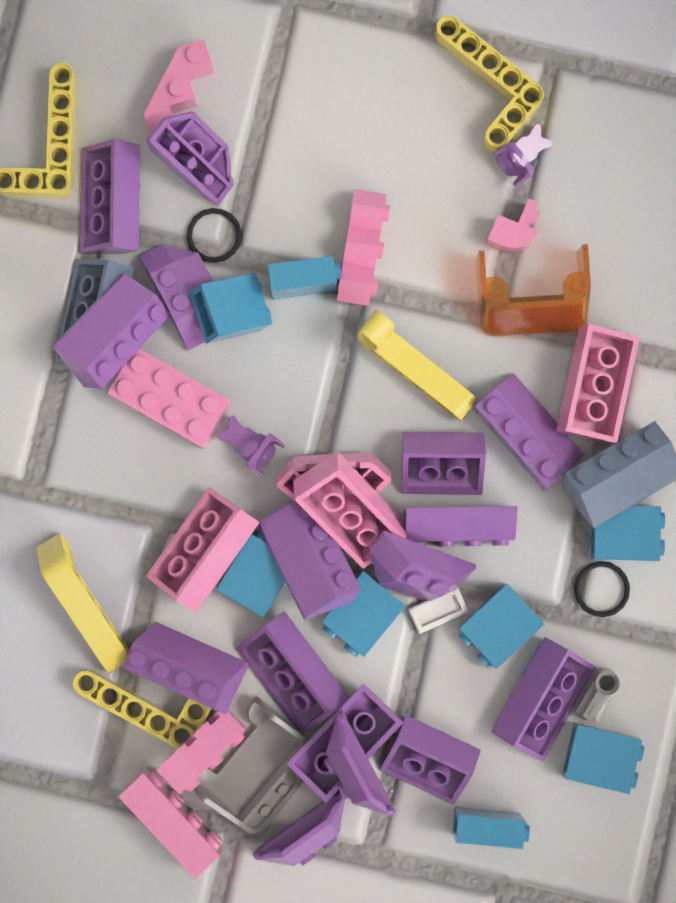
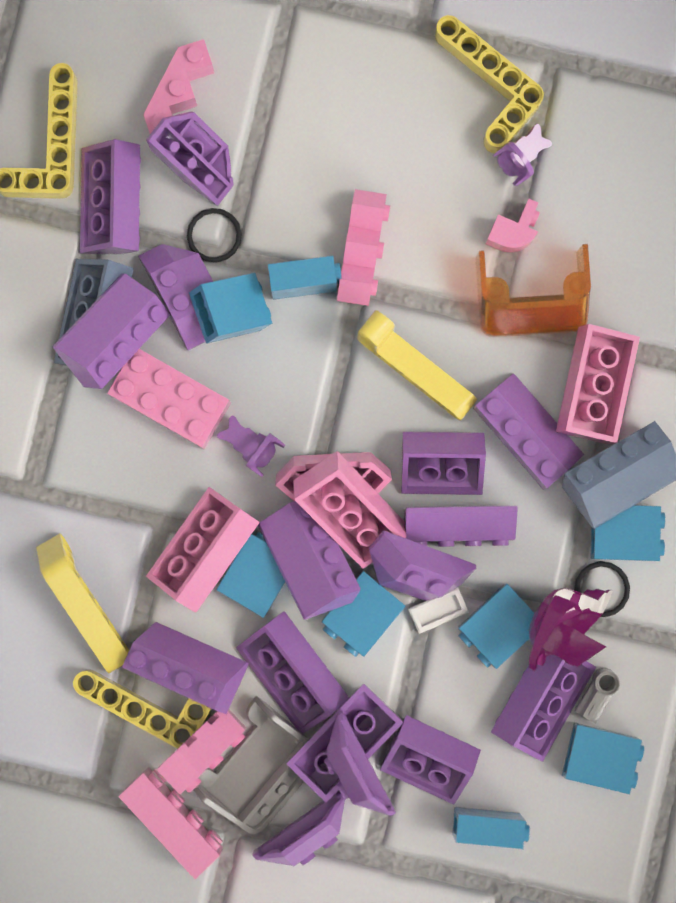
none -> magenta animal [528,587,613,671]

